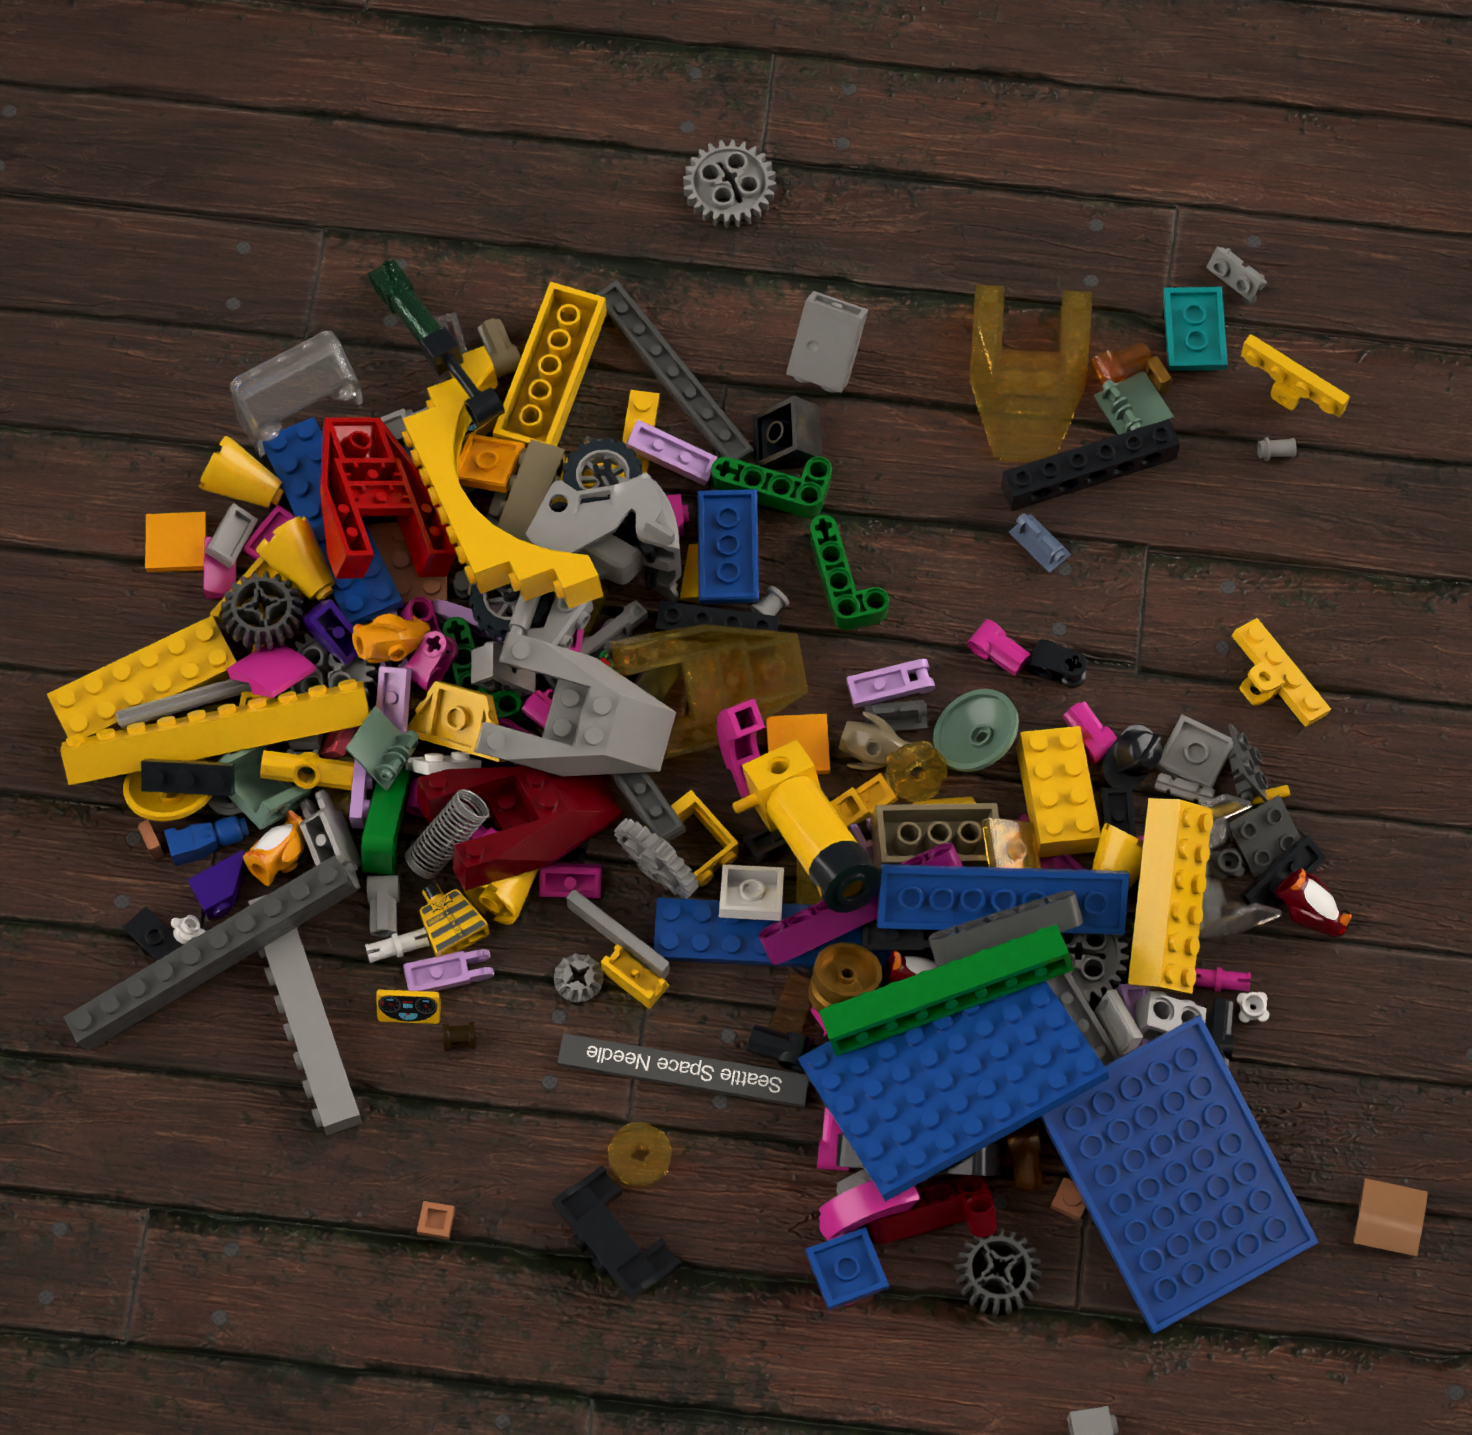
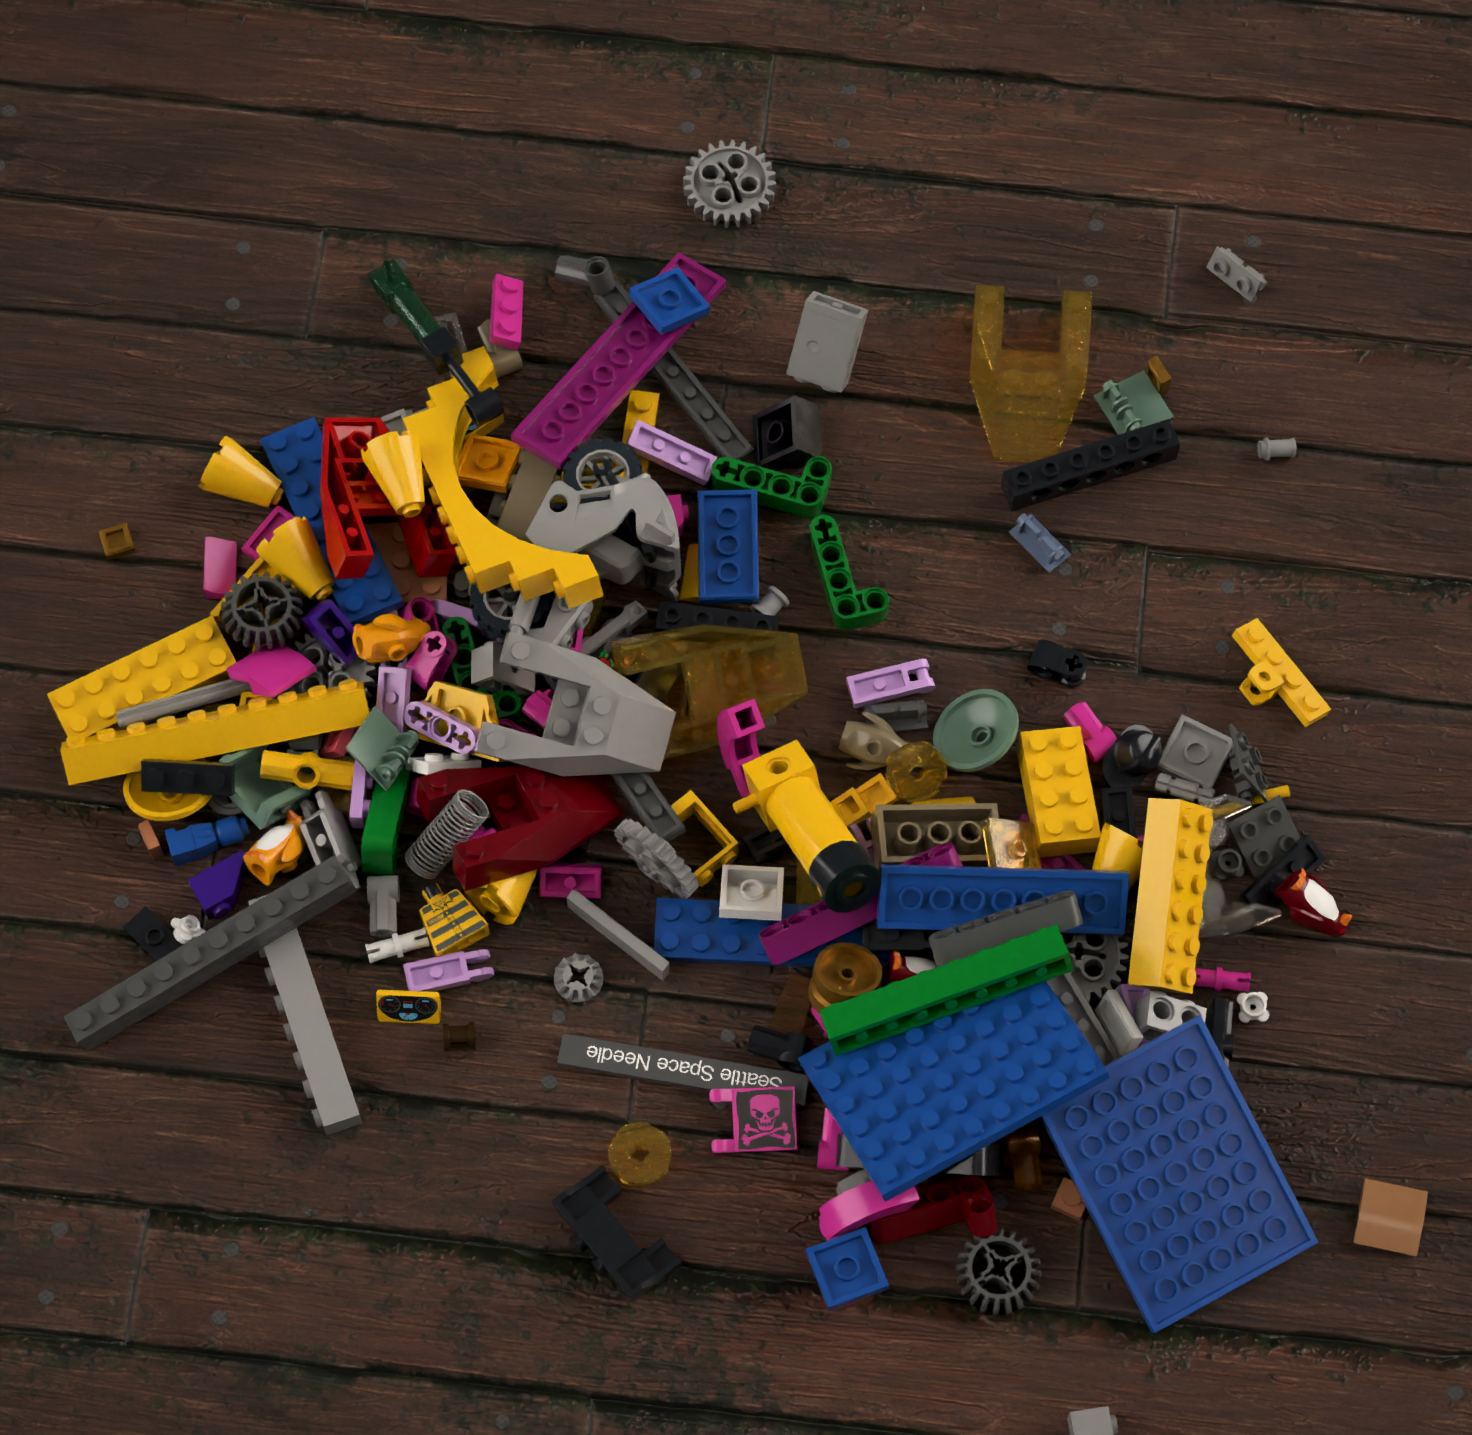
light orange tile [145,512,207,573] -> none
light grey tile [205,503,258,568] -> none
clear windscreen [229,331,363,457] -> none
nougat plate [417,1201,455,1240] -> none
yellow brick [493,282,607,449] -> none
yellow hinge [601,944,669,1009] -> none
light orange tile [766,714,830,775] -> none
dark pink piece [967,619,1031,676] -> none
clear orange piece [1090,342,1151,388] -> none
teal plate [1163,287,1228,371] -> none
yellow plate [1241,334,1350,418] -> none
none -> pearl gold tile [98,522,136,561]
none -> yellow cone [360,430,425,518]
none -> lavender beam [404,701,480,754]
none -> dark pink plate [489,273,524,351]
none -> magenta plate [511,252,727,470]
none -> dark grey piece [555,255,615,295]
none -> blue plate [629,267,711,335]
none -> flag [709,1086,797,1154]

